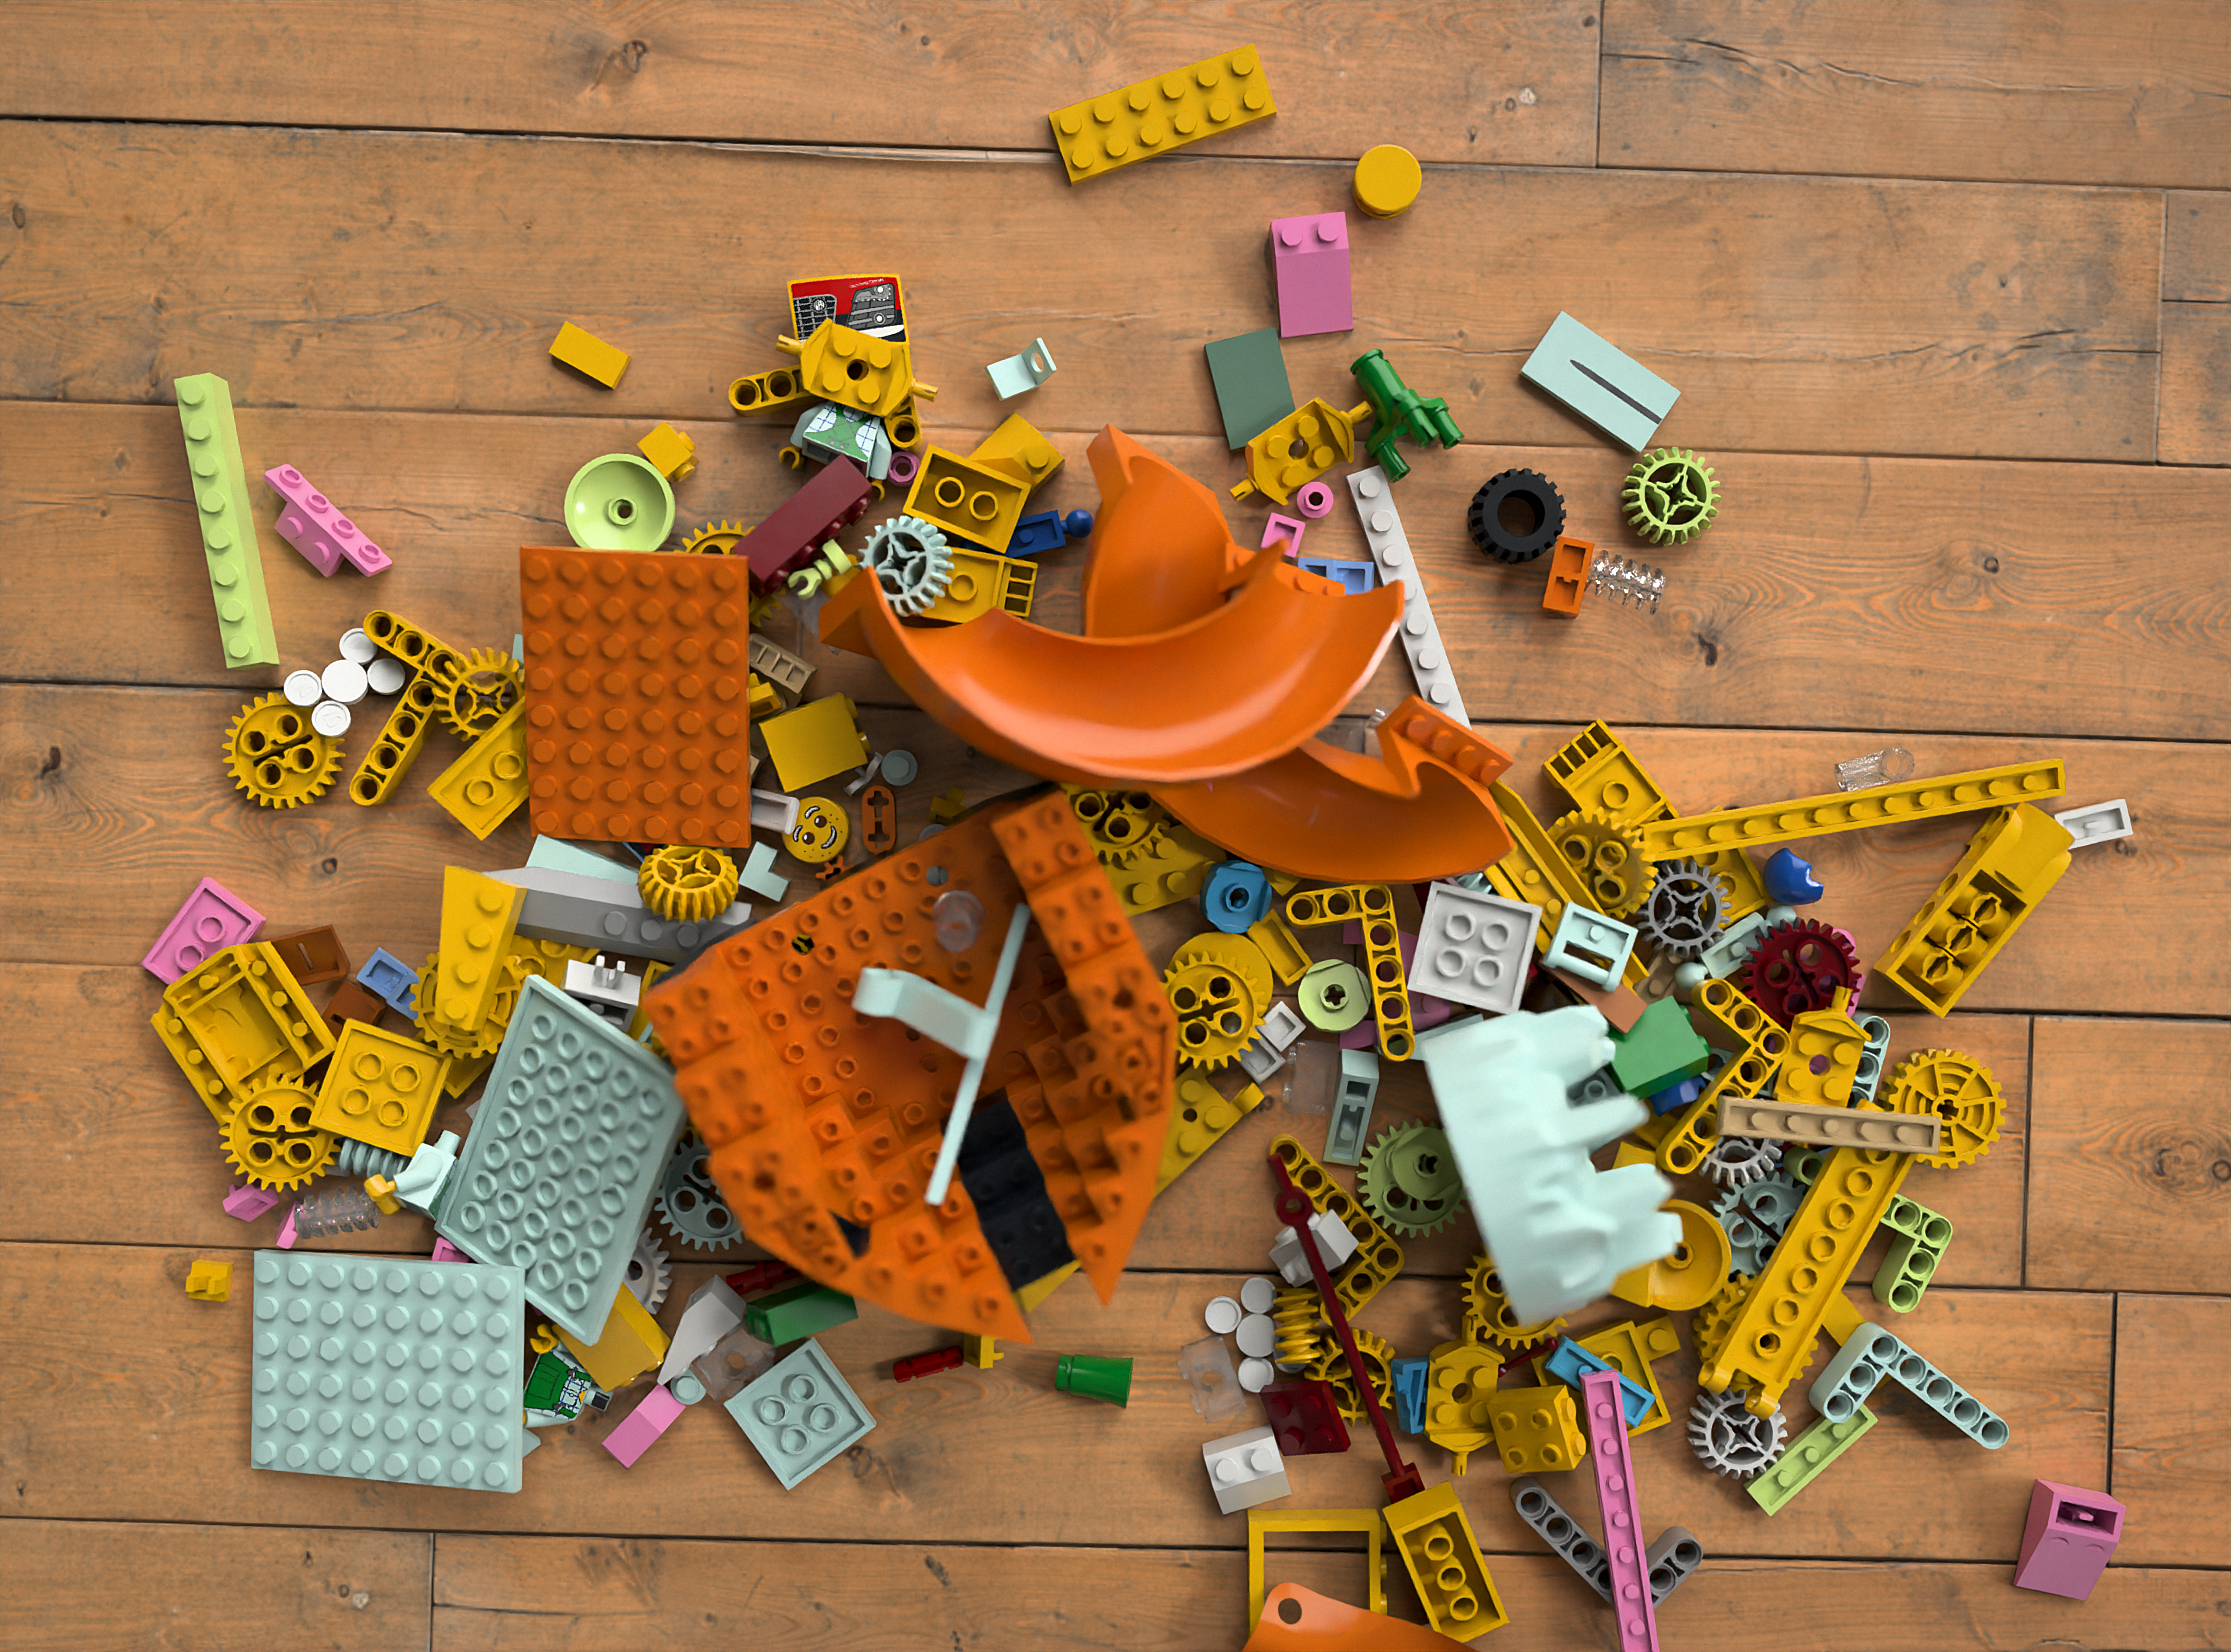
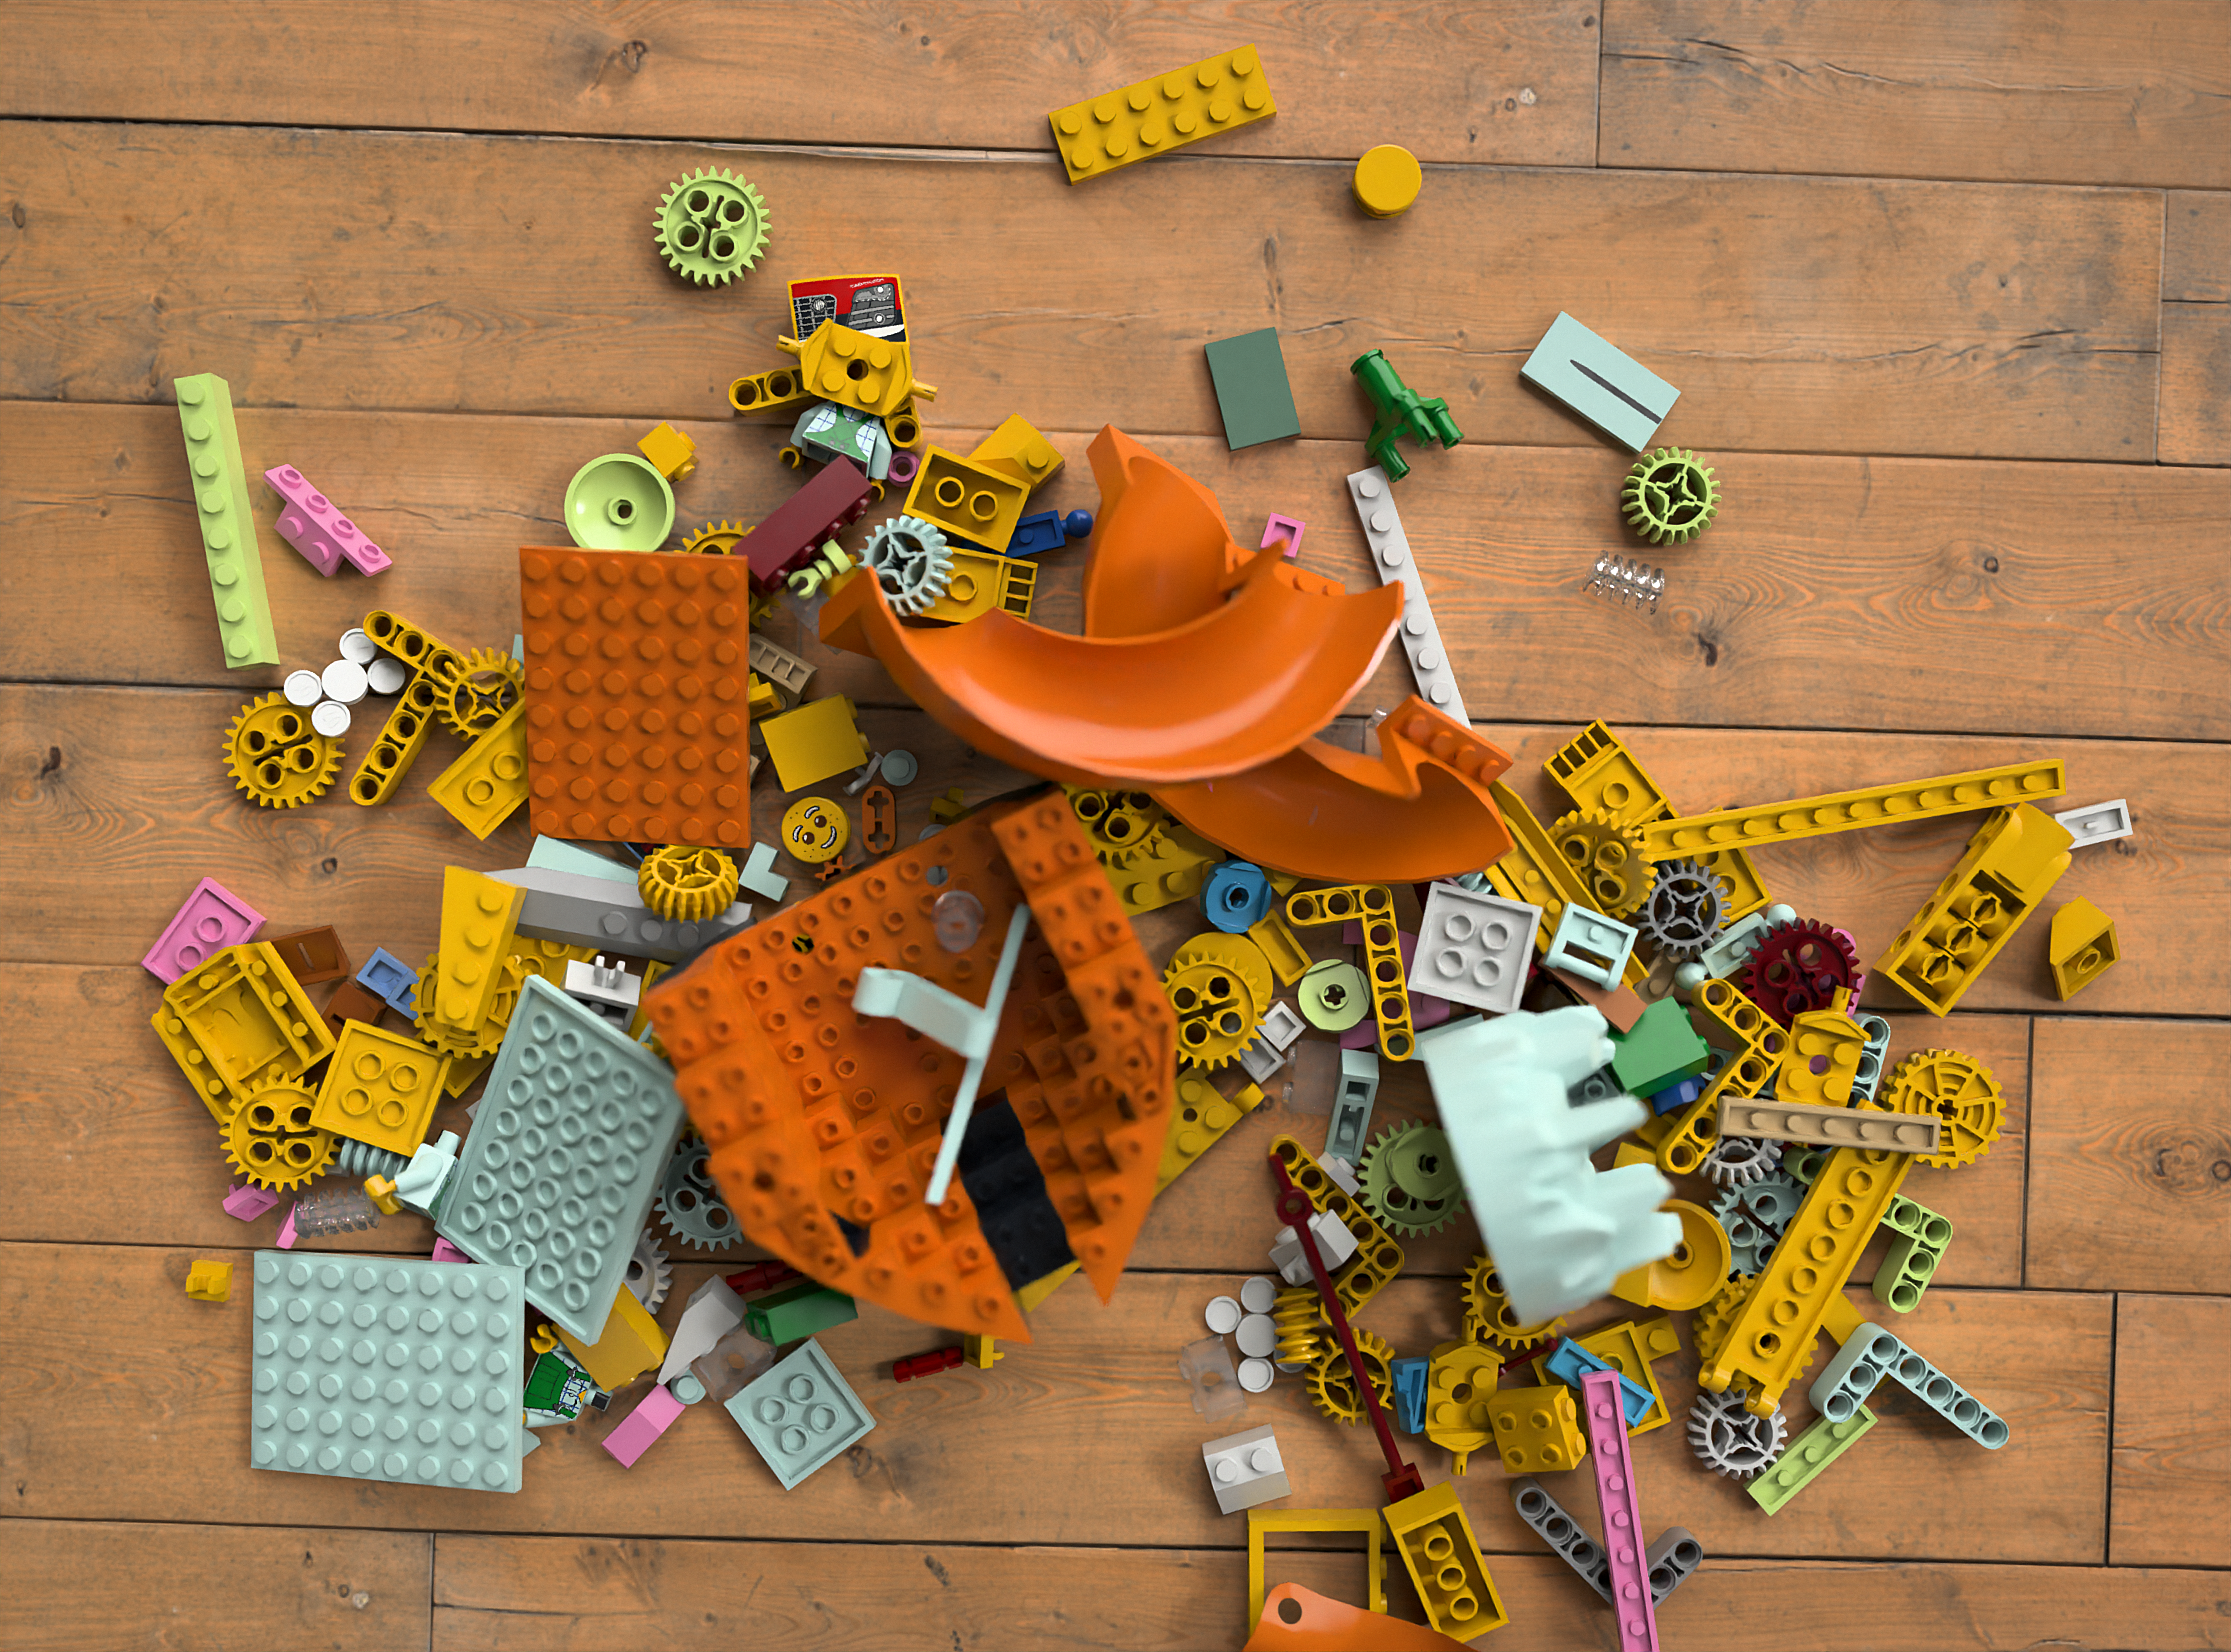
yellow tile [548,321,632,390] -> none
white tile [750,787,800,834] -> none
light aqua bracket [984,338,1057,401] -> none
green plant [1055,1354,1134,1409] -> none
yellow plate [1229,397,1373,506] -> none
dark red plate [1259,1379,1351,1456] -> none
bright pink slope [1268,212,1353,339] -> none
bright pink plate [1297,482,1333,519] -> none
light blue slope [1298,558,1375,595] -> none
black tyre [1468,468,1566,565] -> none
orange hinge [1542,535,1595,619] -> none
blue hair [1763,848,1824,906] -> none
clear piece [1834,747,1915,792] -> none
bright pink slope [2014,1479,2126,1600] -> none
none -> yellowish green gear [653,166,774,288]
none -> white plate [1317,1151,1361,1197]
none -> yellow slope [2050,895,2121,1002]

